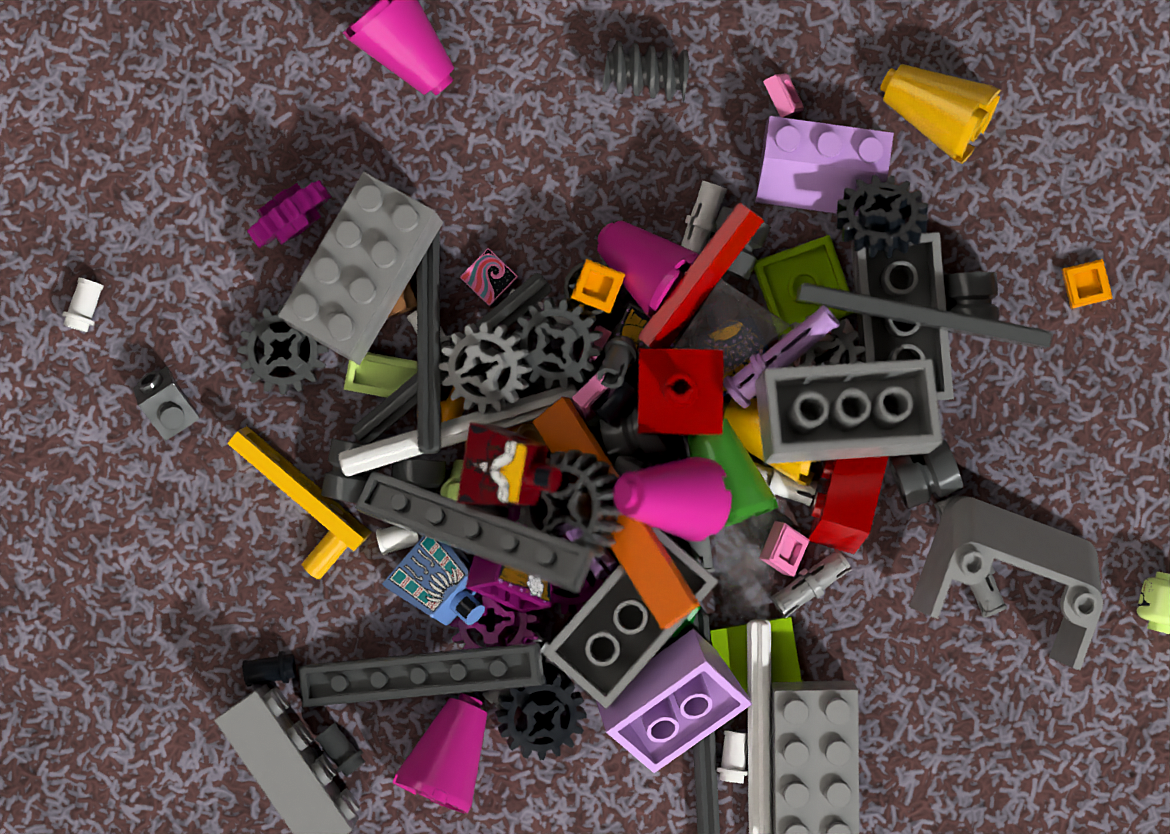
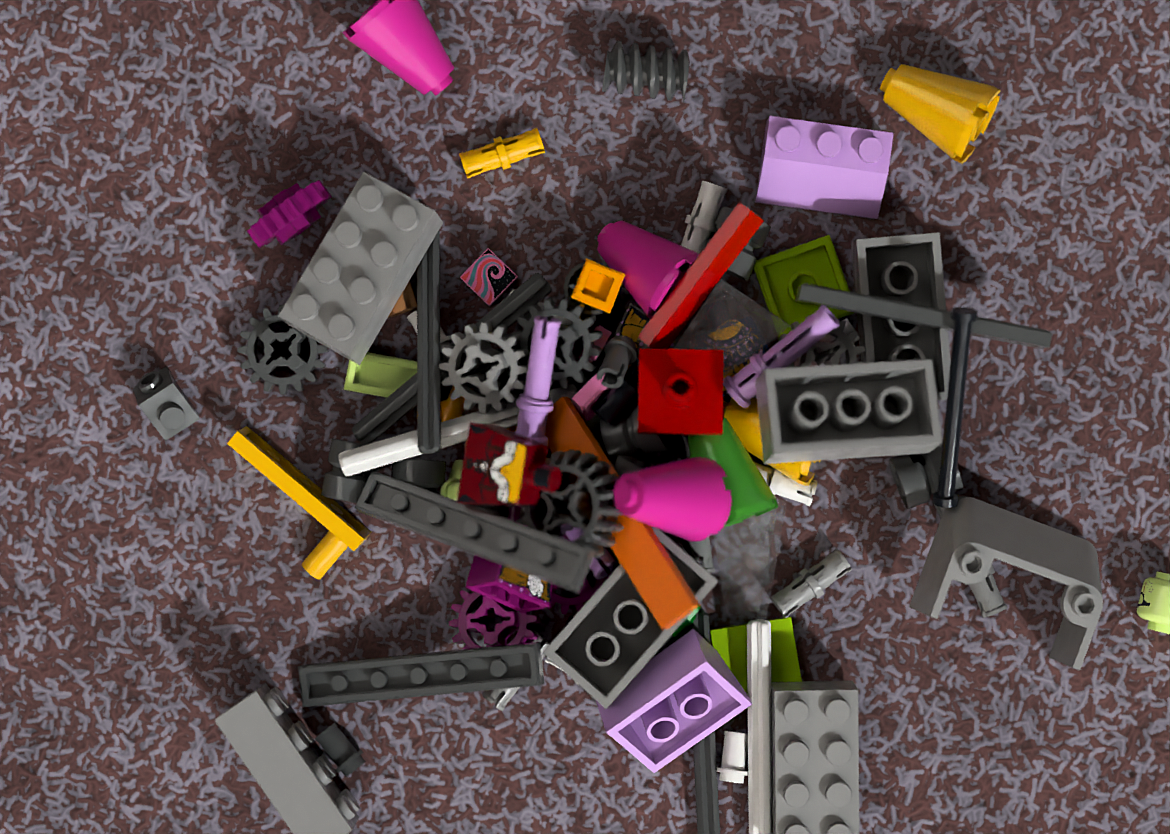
white pin [62,277,104,333] -> none
black pin [242,651,297,687] -> none
white pin [376,526,423,555] -> none
torso [382,536,485,626] -> none
dark pink cone [392,693,488,814] -> none
black gear [495,671,587,760] -> none
bright pink tile [759,521,809,577] -> none
bright pink tile [763,73,804,118] -> none
red wedge [808,456,889,554] -> none
black gear [836,175,928,258] -> none
dark grey wheel [943,272,999,333] -> none
light orange tile [1061,259,1113,309] -> none
none -> yellow pin [459,128,545,179]
none -> lavender pin [515,316,561,446]
none -> black bar [932,307,977,508]

